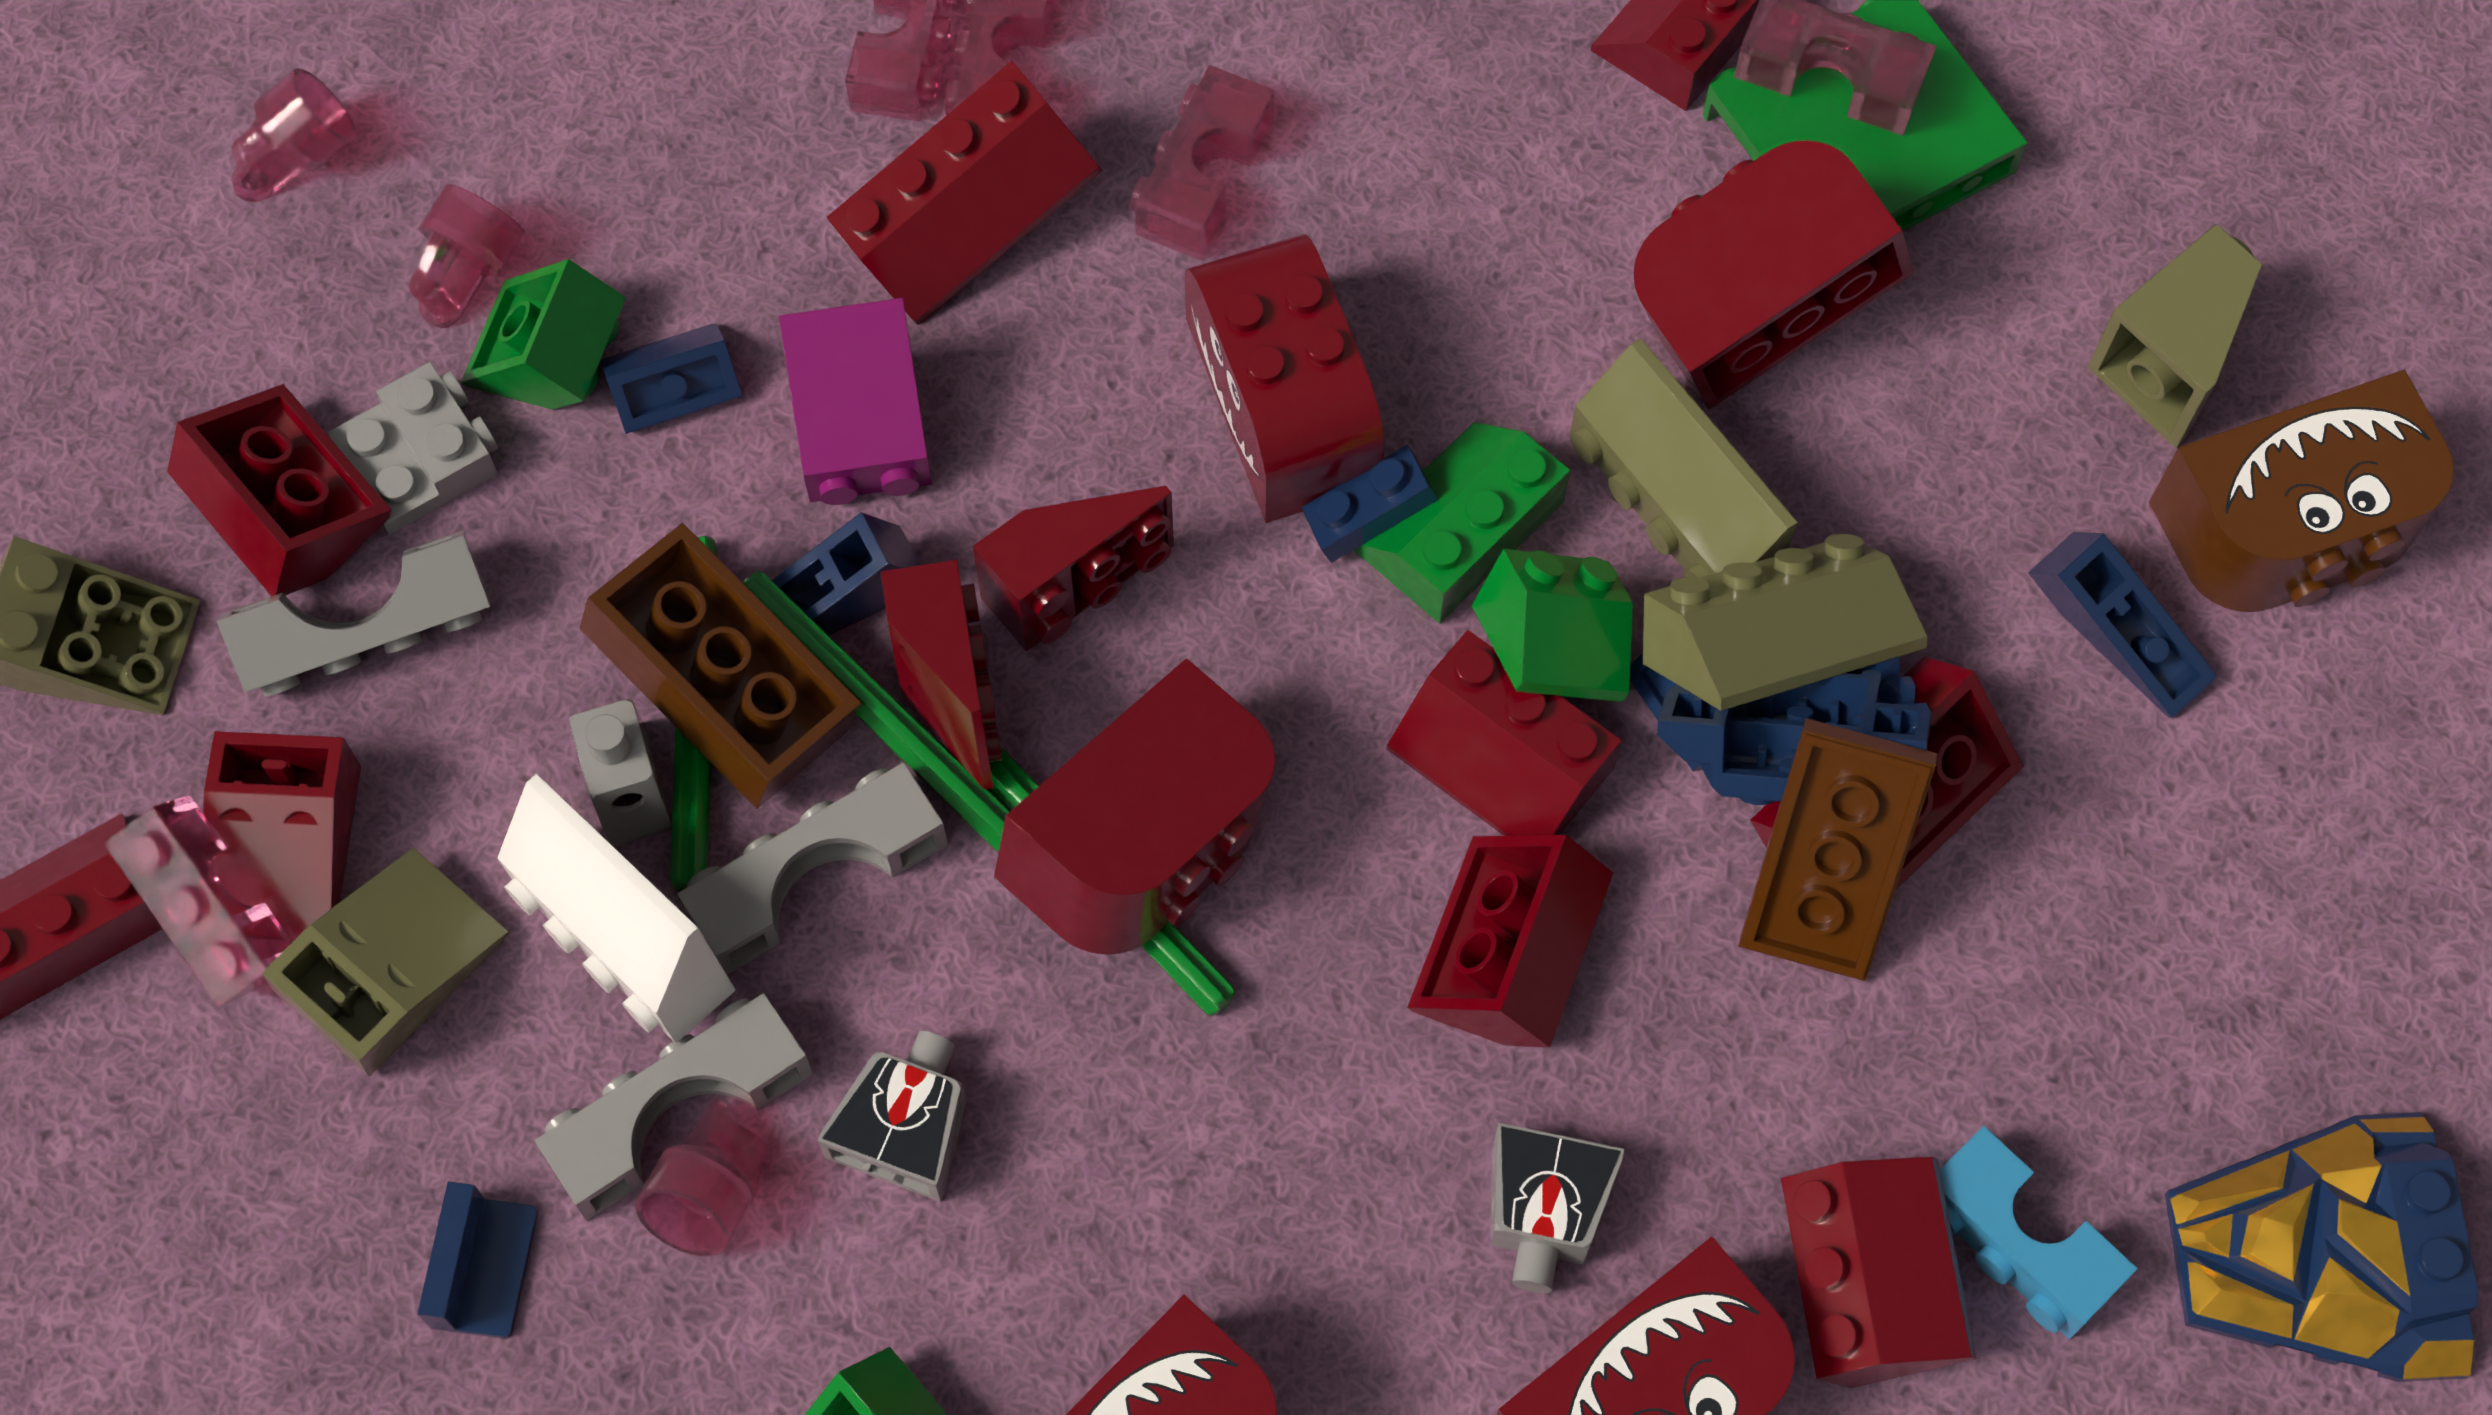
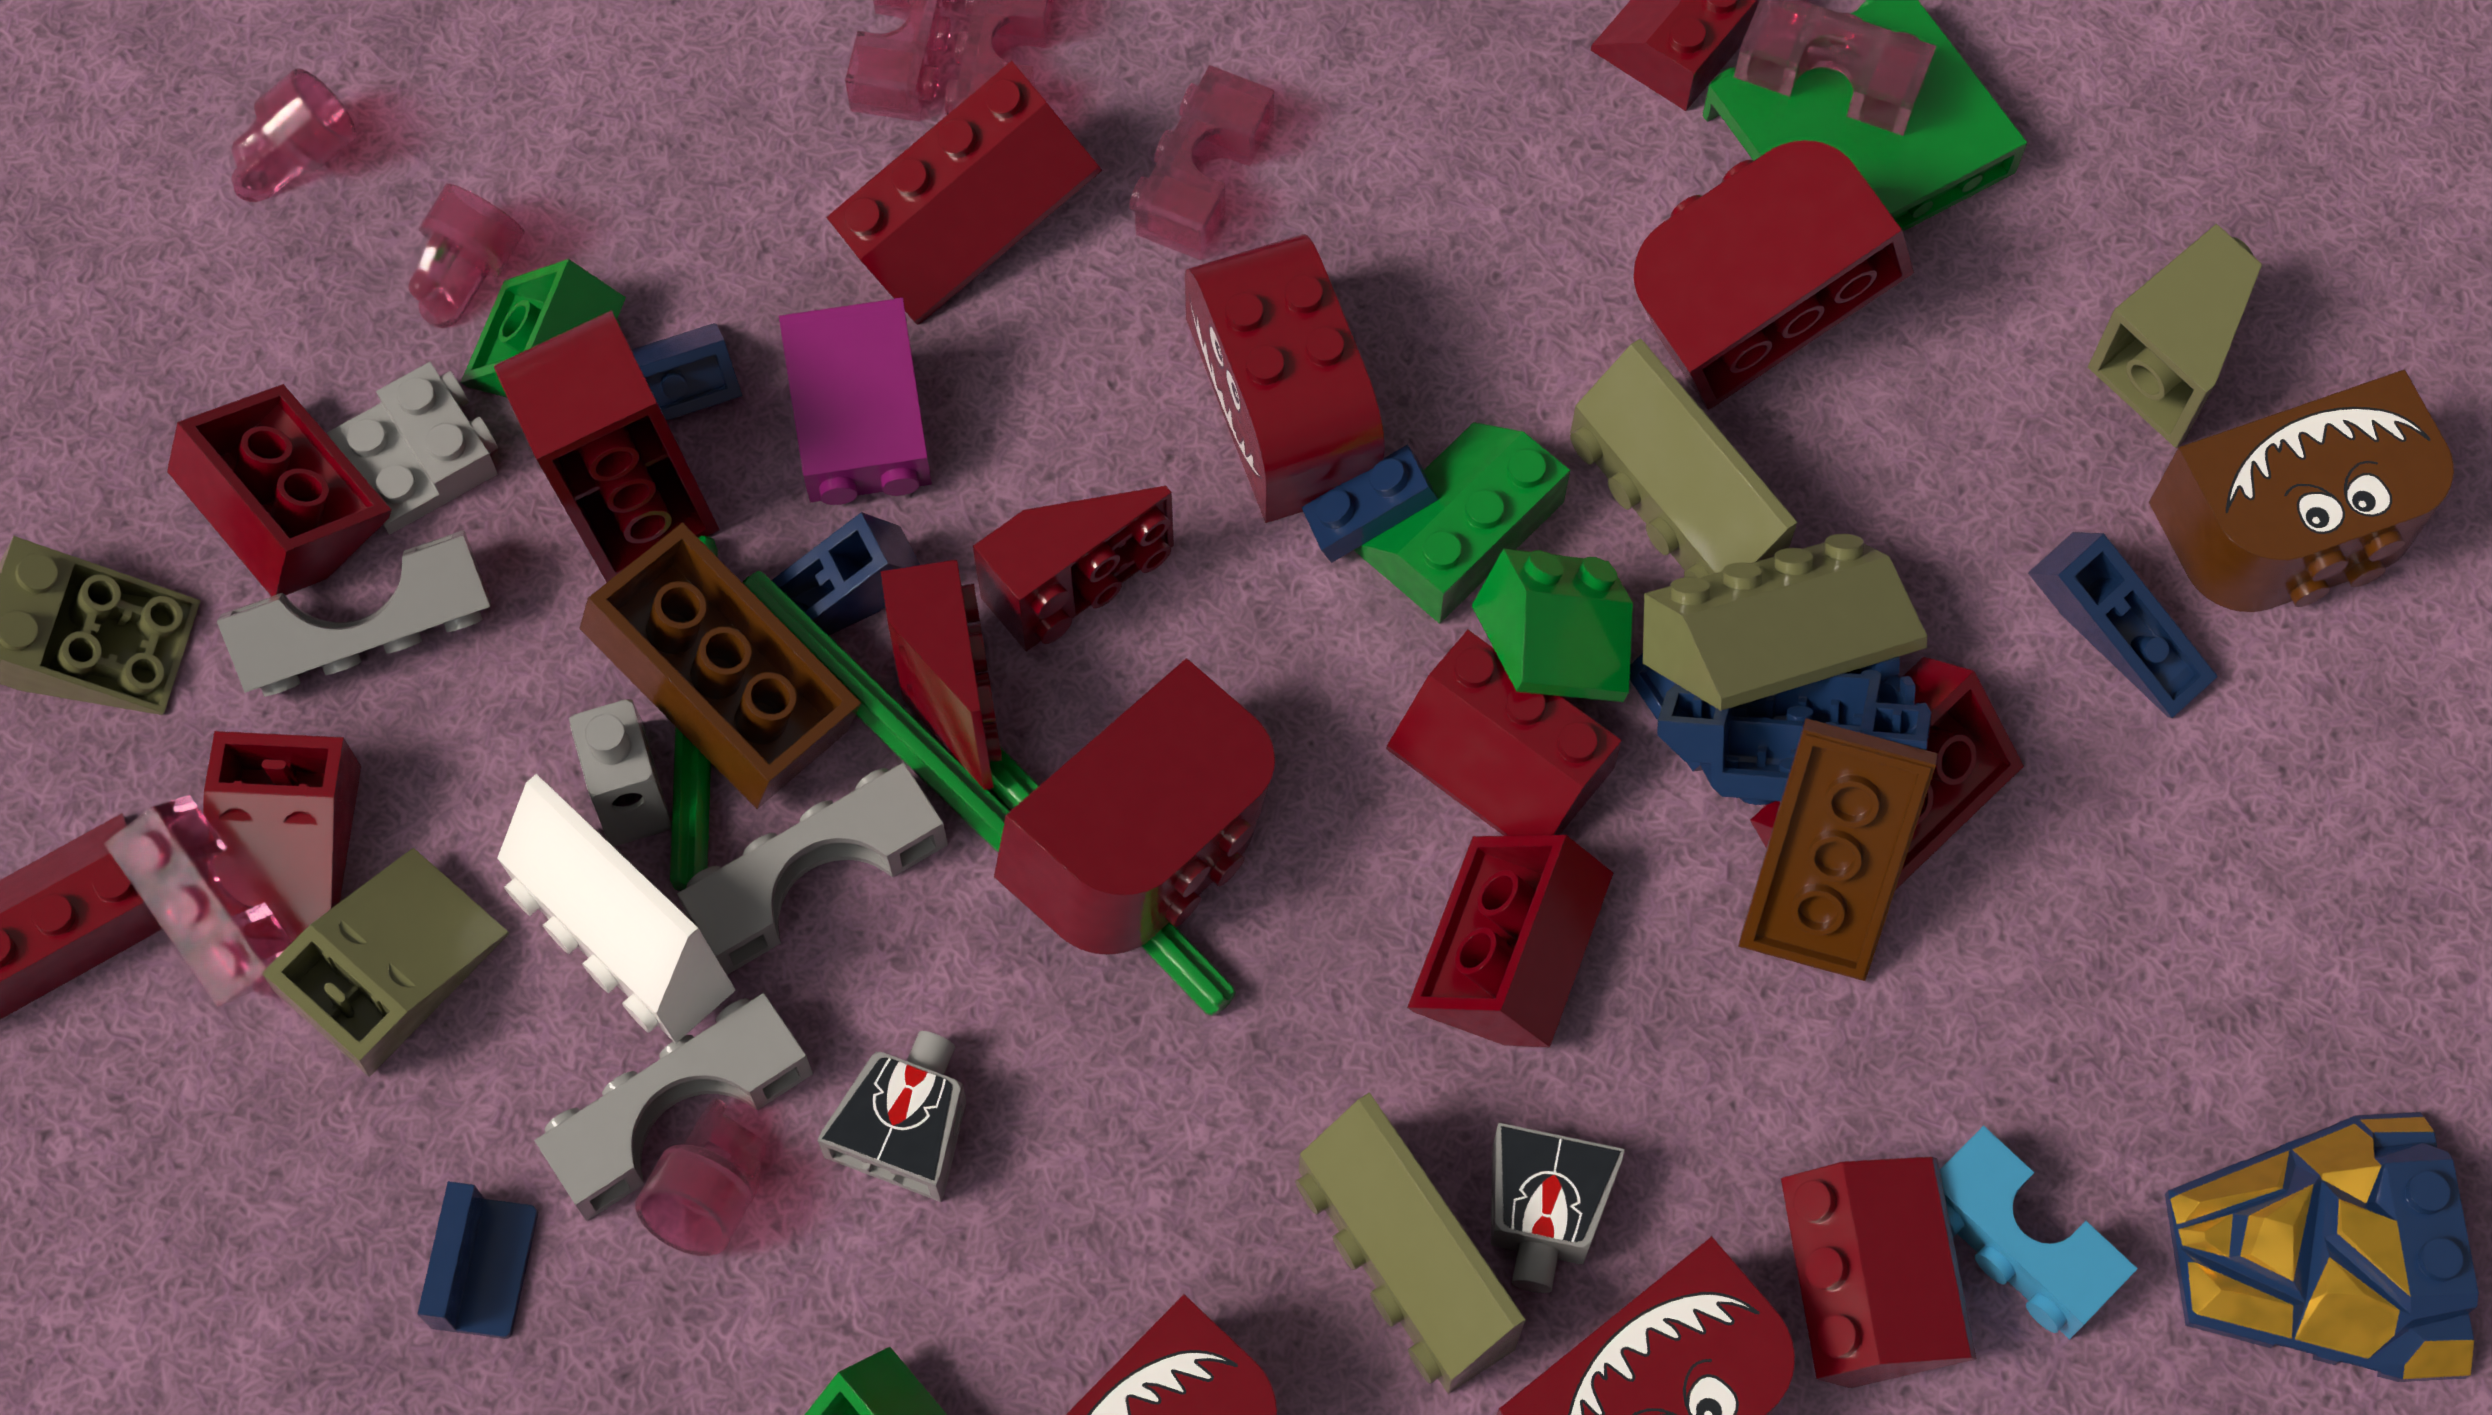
none -> dark red brick [494,310,720,582]
none -> olive slope [1295,1092,1525,1394]

